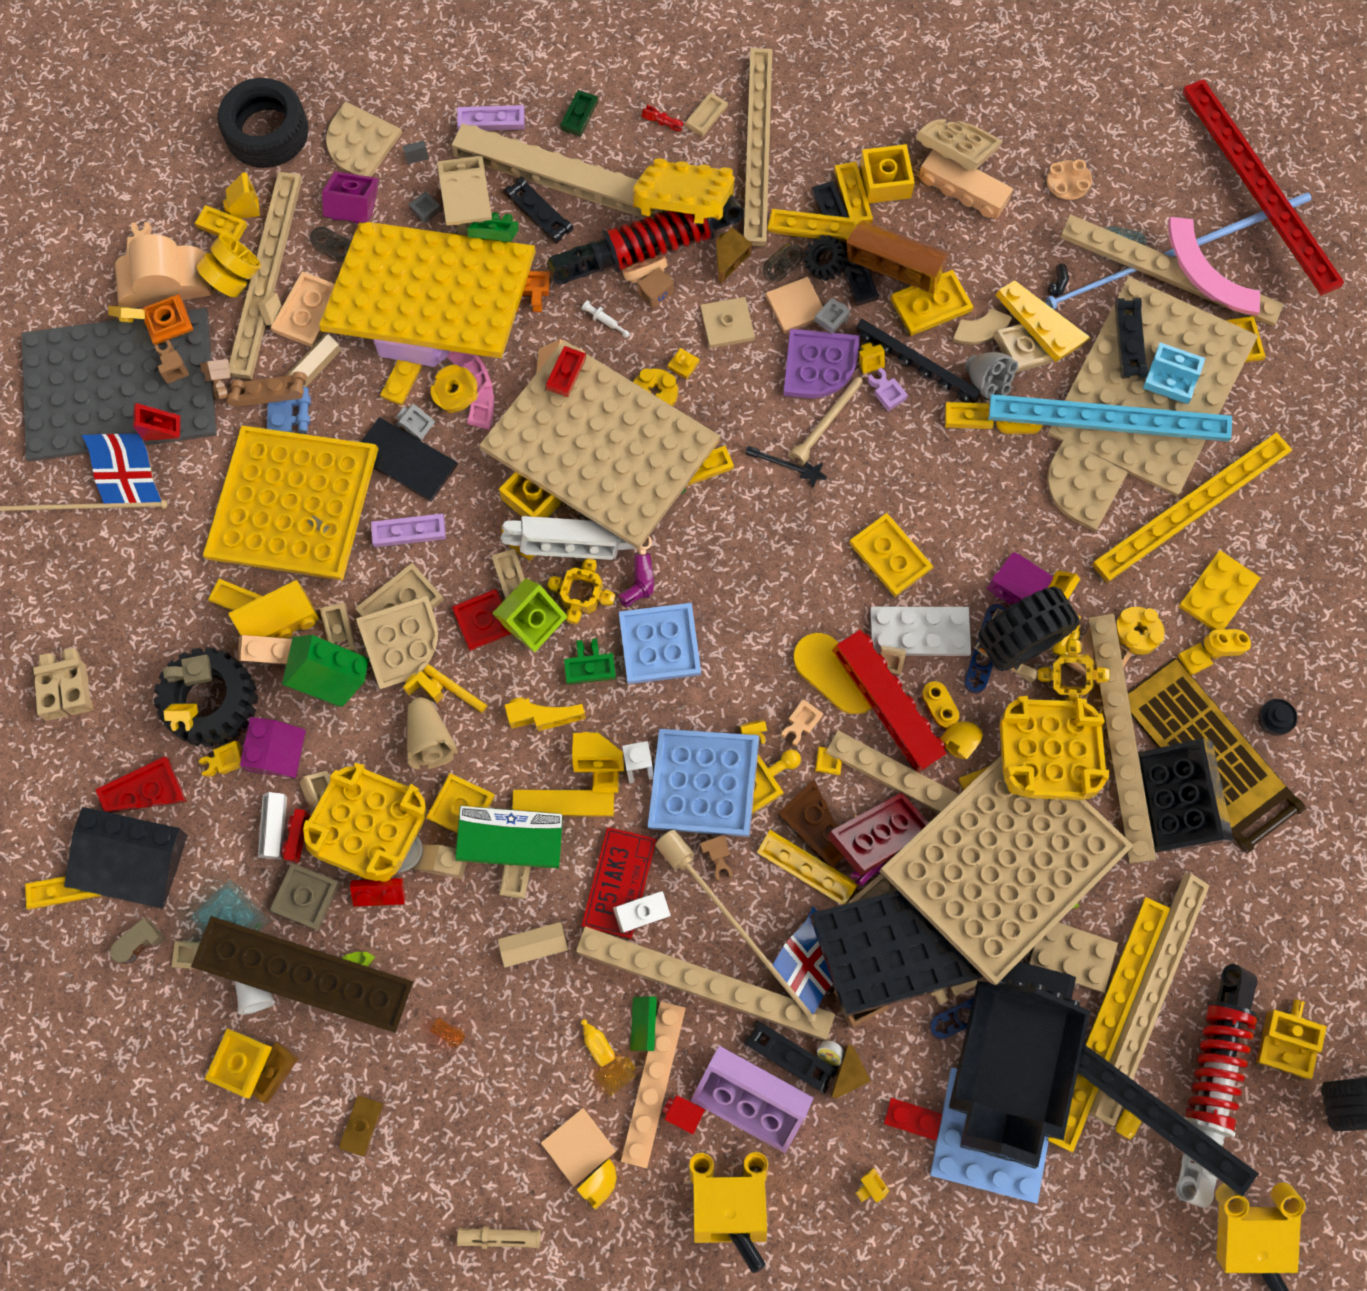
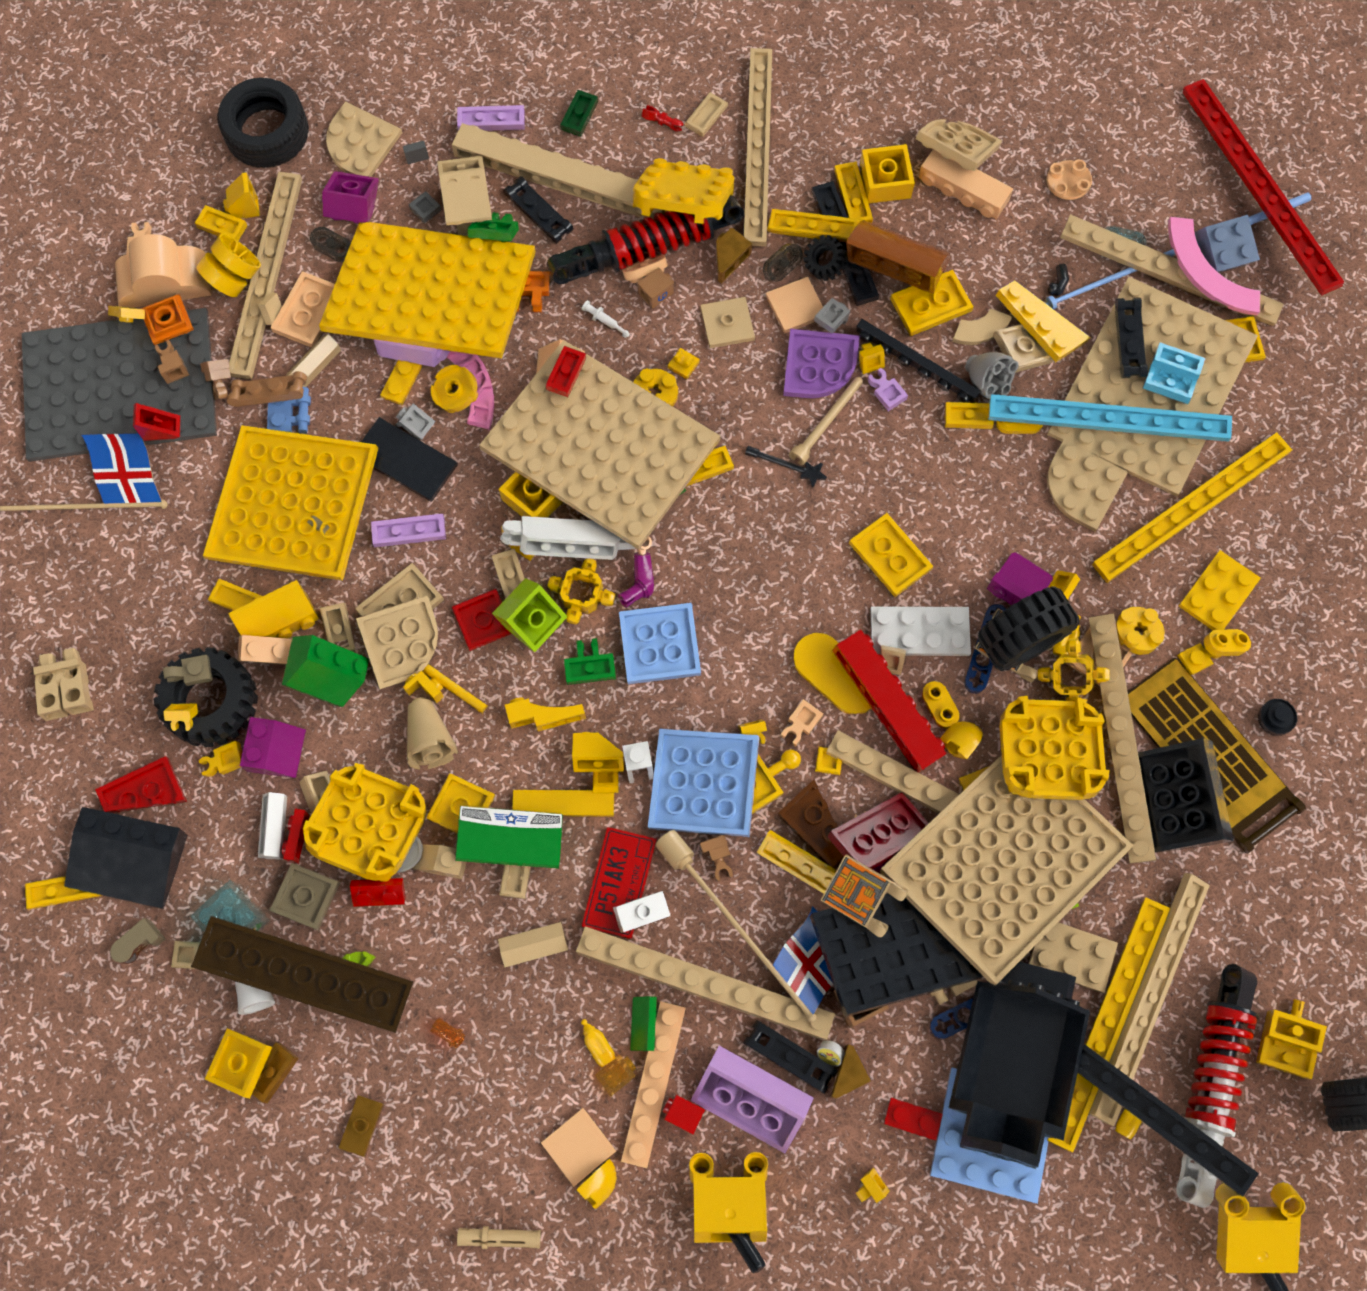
none -> flag [821,855,908,937]
none -> sand blue brick [1195,215,1260,273]

